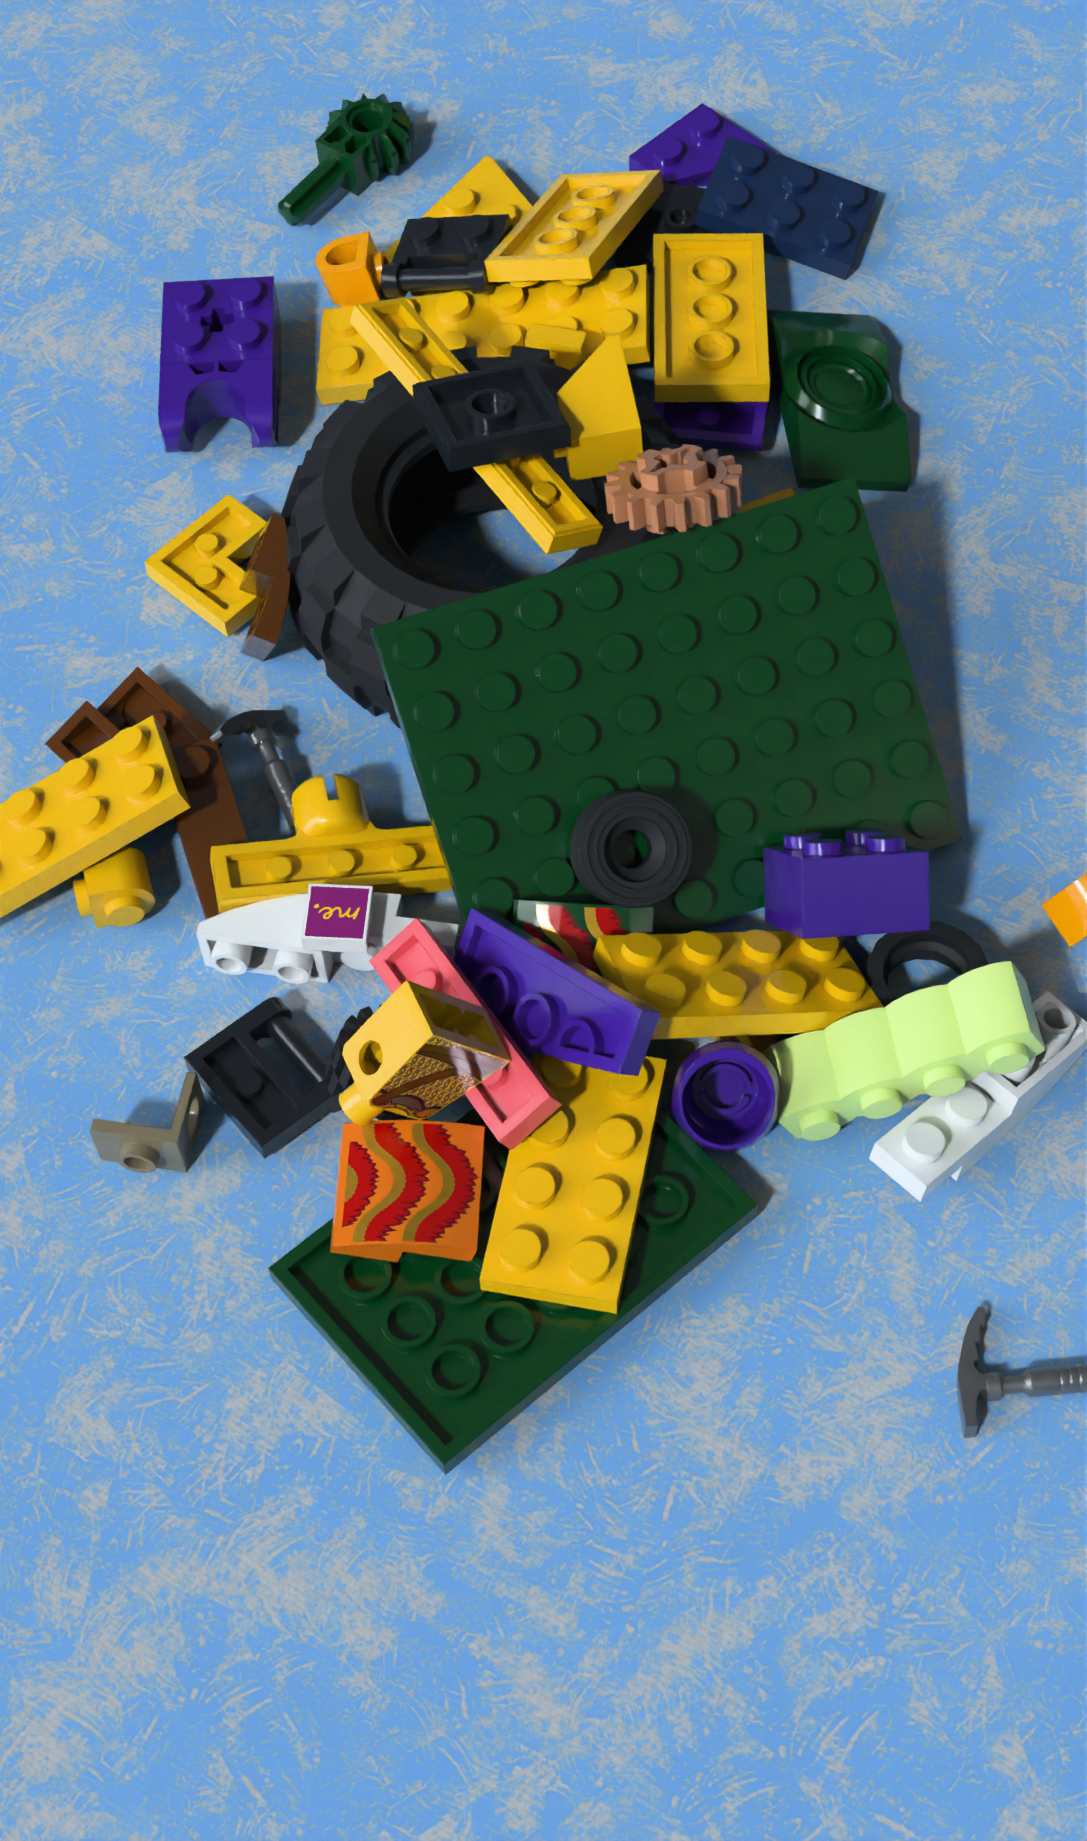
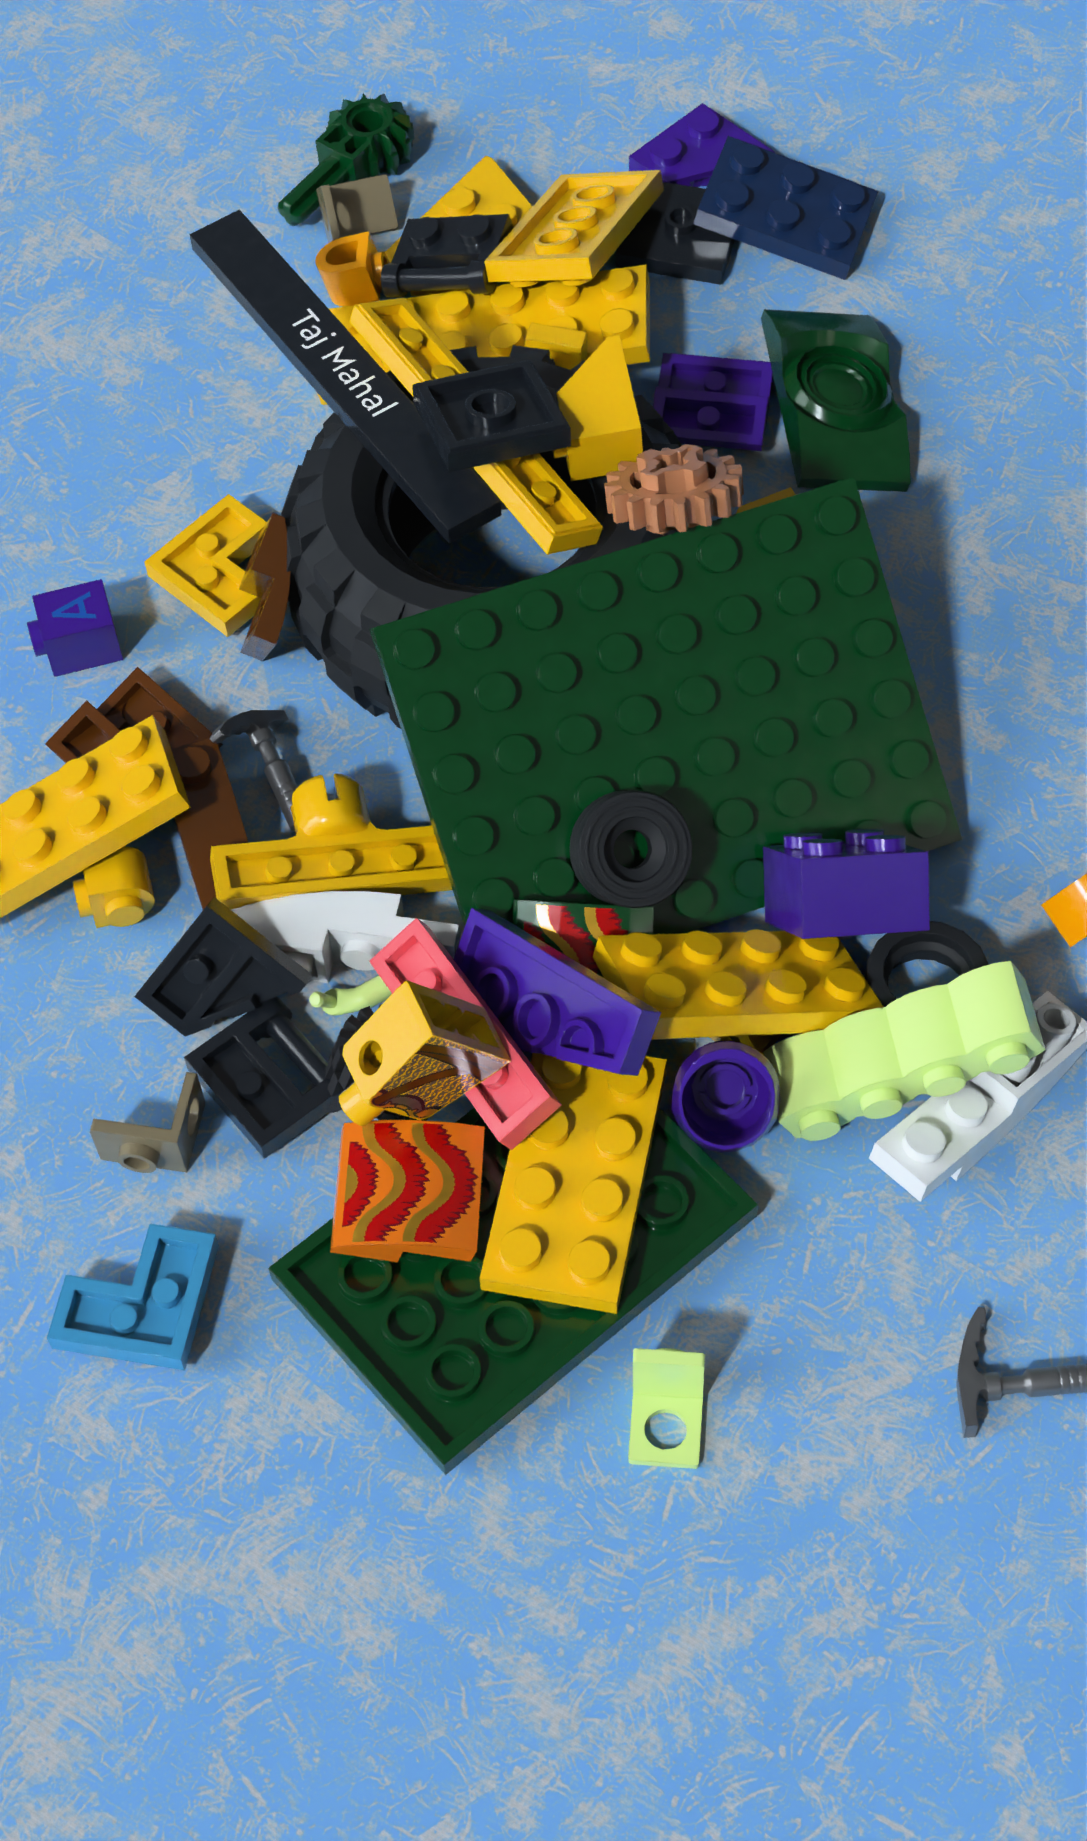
dark purple brick [158,276,281,453] -> none
tile [301,883,375,953] -> none
yellow plate [653,233,770,403] -> none
none -> dark purple brick [27,579,123,677]
none -> dark azure plate [47,1224,219,1371]
none -> black wing [134,897,313,1037]
none -> black tile [189,209,502,544]
none -> yellowish green piece [309,975,392,1016]
none -> dark tan bracket [316,174,398,243]
none -> yellowish green bracket [628,1348,705,1469]

